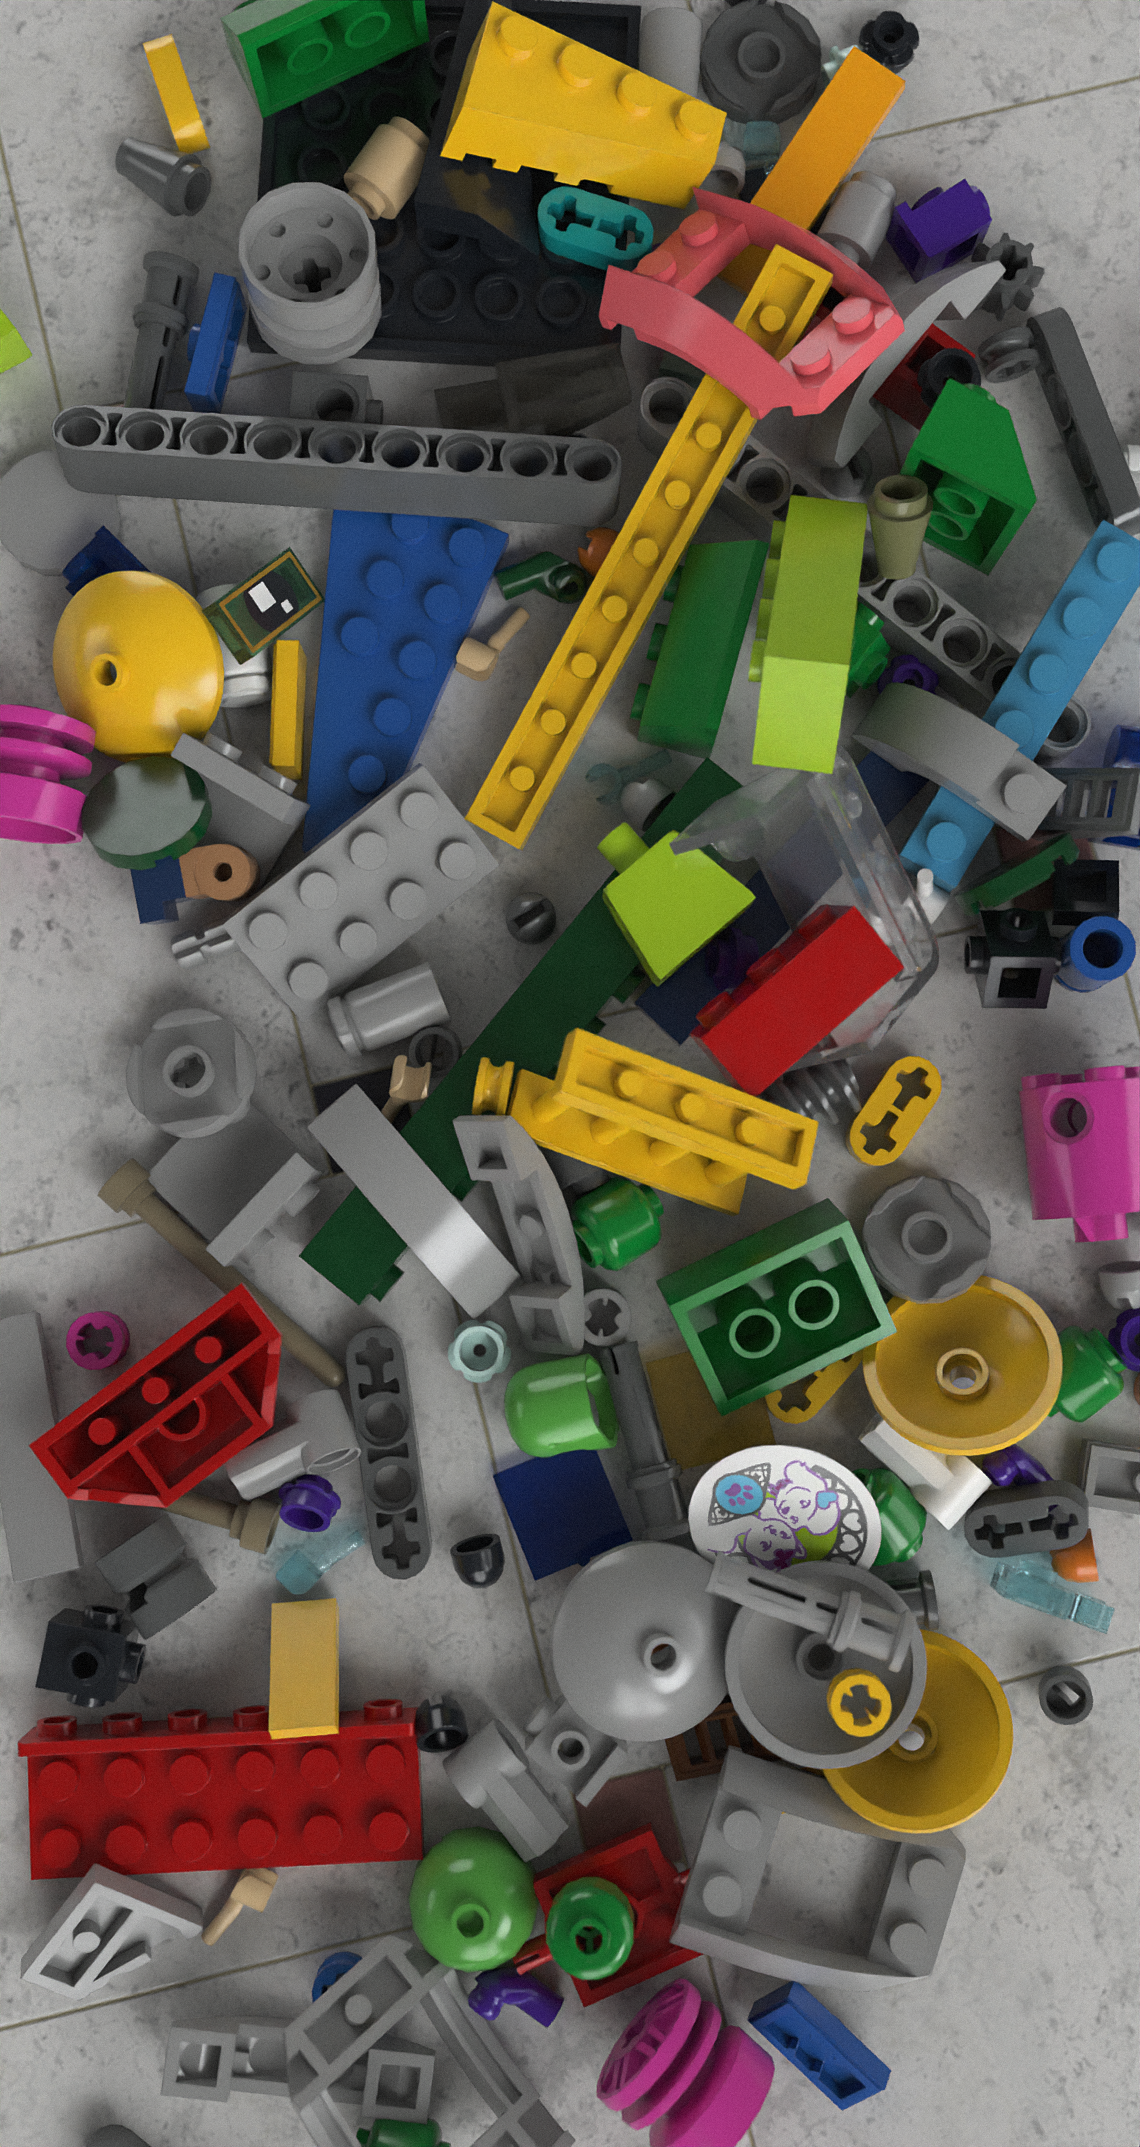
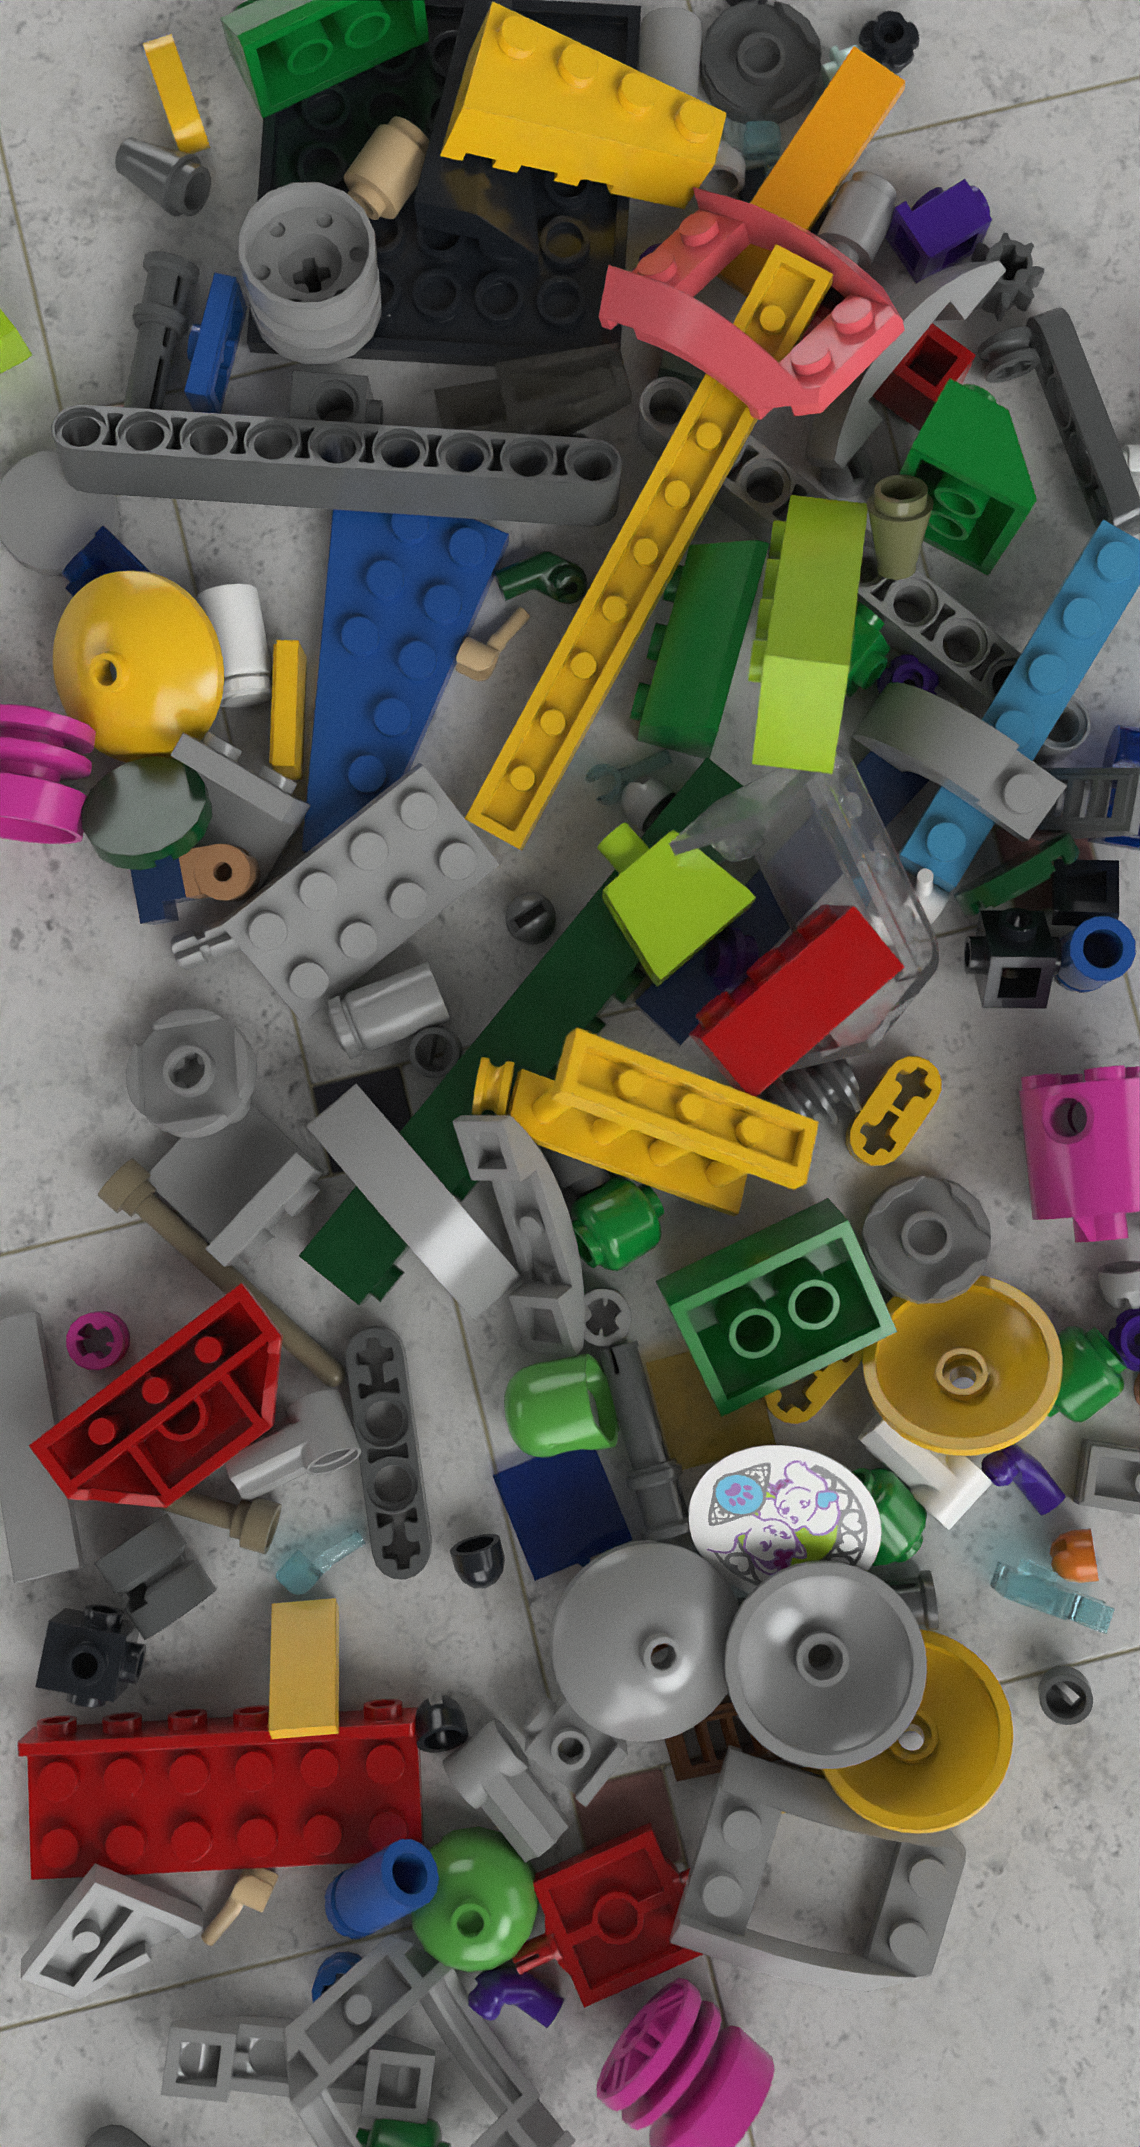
tile [202,547,325,665] -> none
dark purple plate [278,1474,341,1532] -> none
tan hand [381,1055,432,1124] -> none
light aqua plate [448,1319,511,1383] -> none
teal beam [537,186,654,272] -> none
green head [546,1877,634,1980] -> none
orange hinge [577,527,619,577] -> none
light grey pin [705,1551,916,1673] -> none
blue plate [747,1981,891,2111] -> none
yellow bush [826,1667,892,1737] -> none
black plate [917,348,981,409] -> none
dark grey beam [964,1480,1089,1558] -> none
none -> blue piece [324,1839,439,1940]

